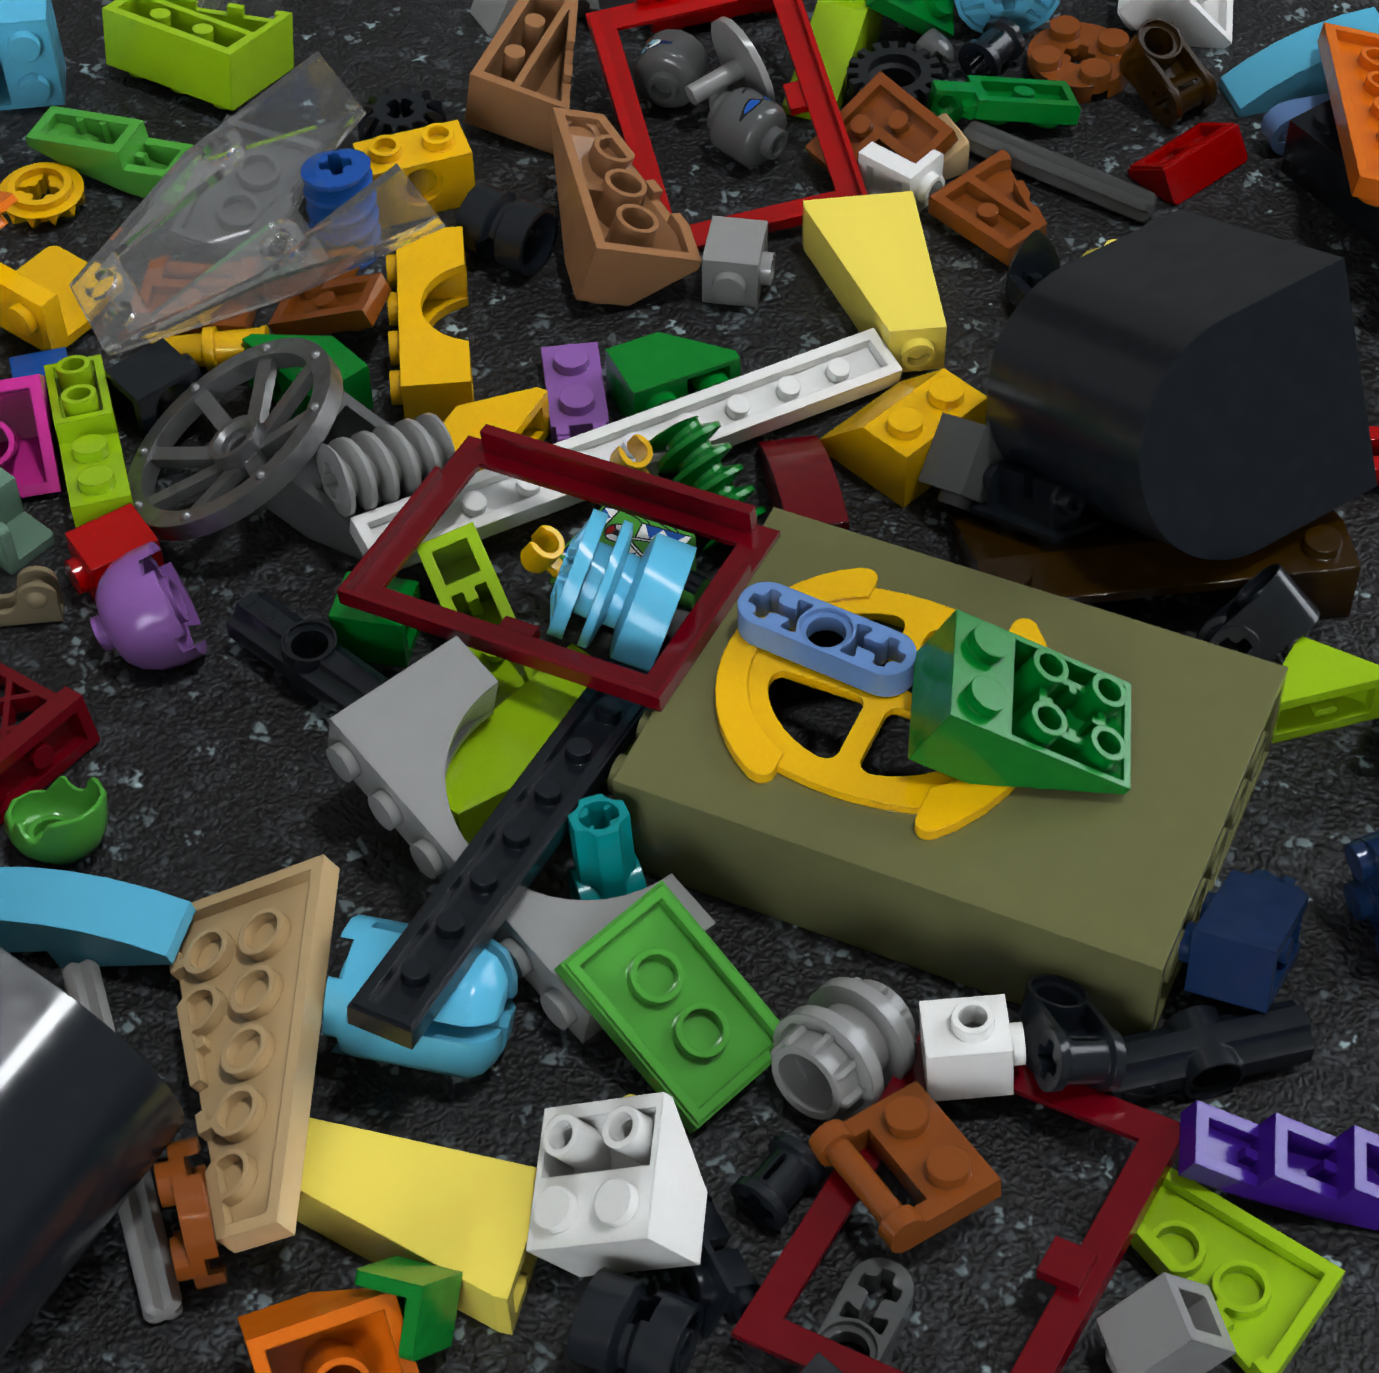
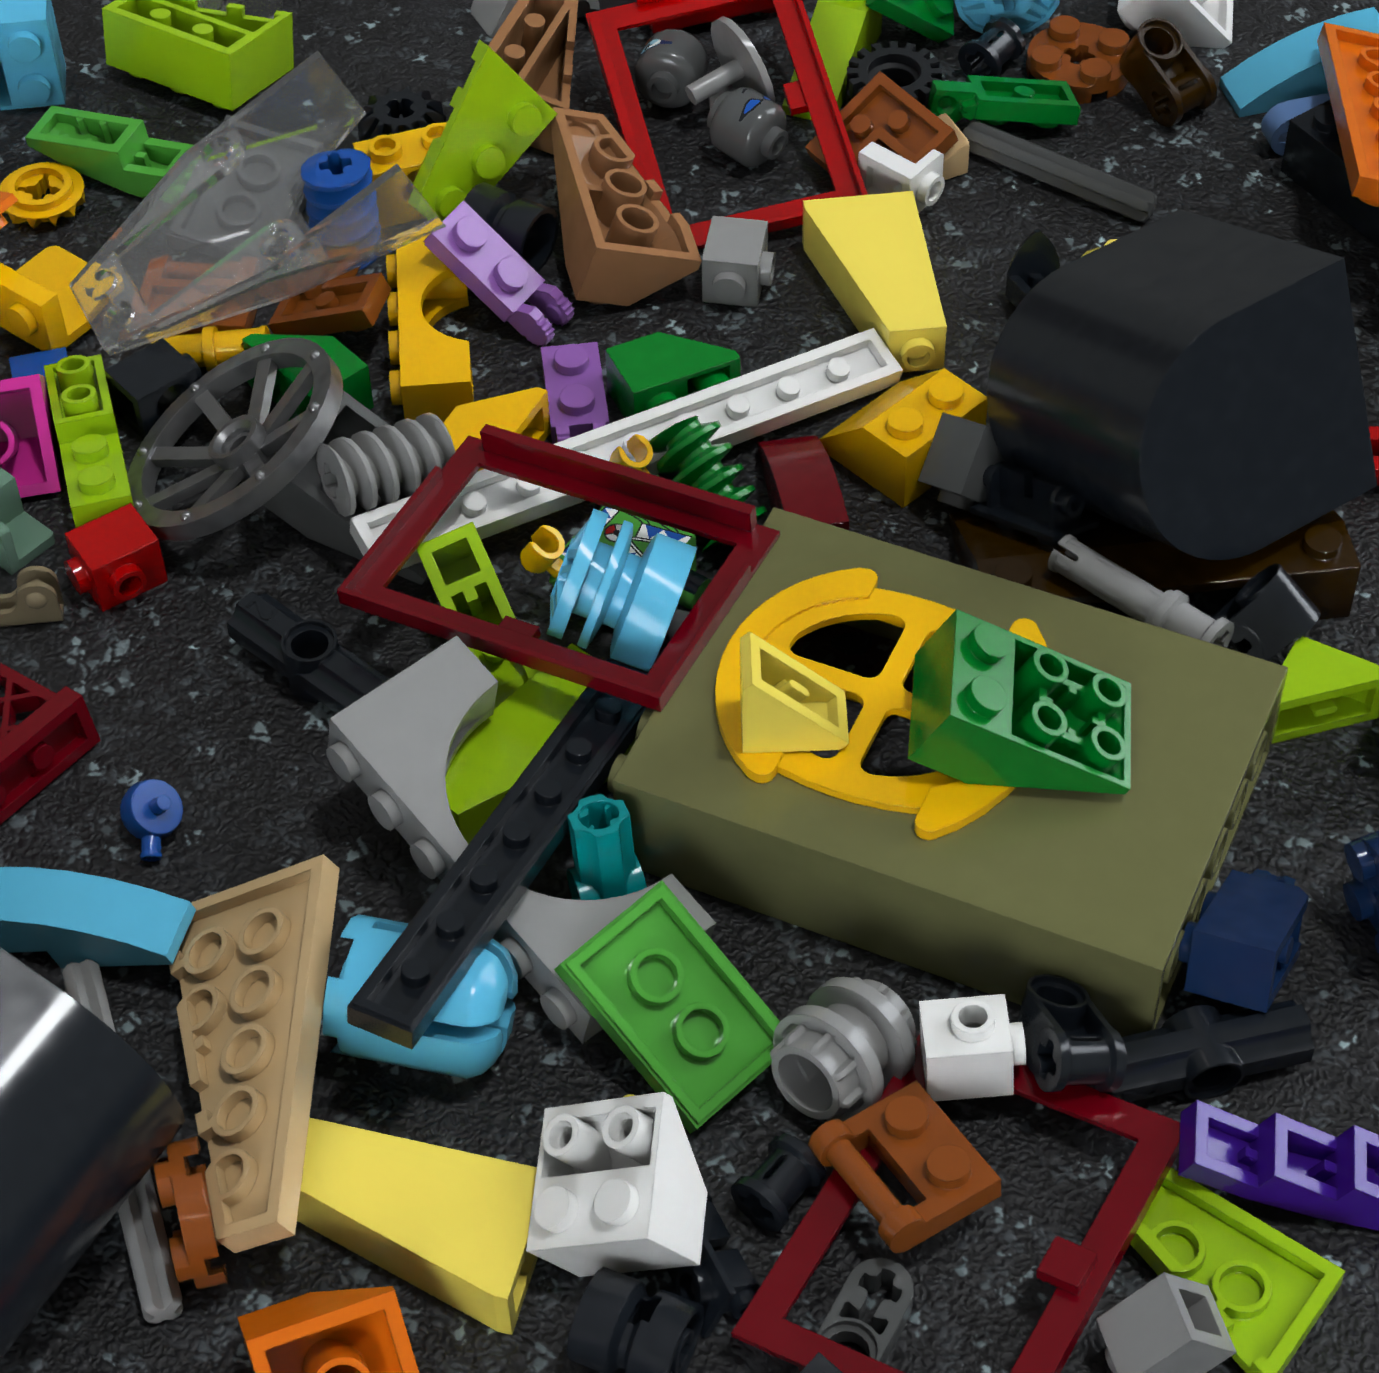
bright green hair [4,776,108,865] -> none
medium lavender cylinder [90,541,207,670] -> none
green panel [328,571,421,668] -> none
green panel [354,1256,463,1362] -> none
medium blue beam [737,582,917,697] -> none
dark grey hinge [916,28,955,74] -> none
dark orange wing [928,149,1047,266] -> none
red slope [1127,122,1248,205] -> none
none -> blue piece [120,779,183,862]
none -> lime wing [406,39,557,227]
none -> medium lavender hinge [423,200,575,347]
none -> light yellow slope [740,631,849,753]
none -> light grey pin [1048,534,1234,648]

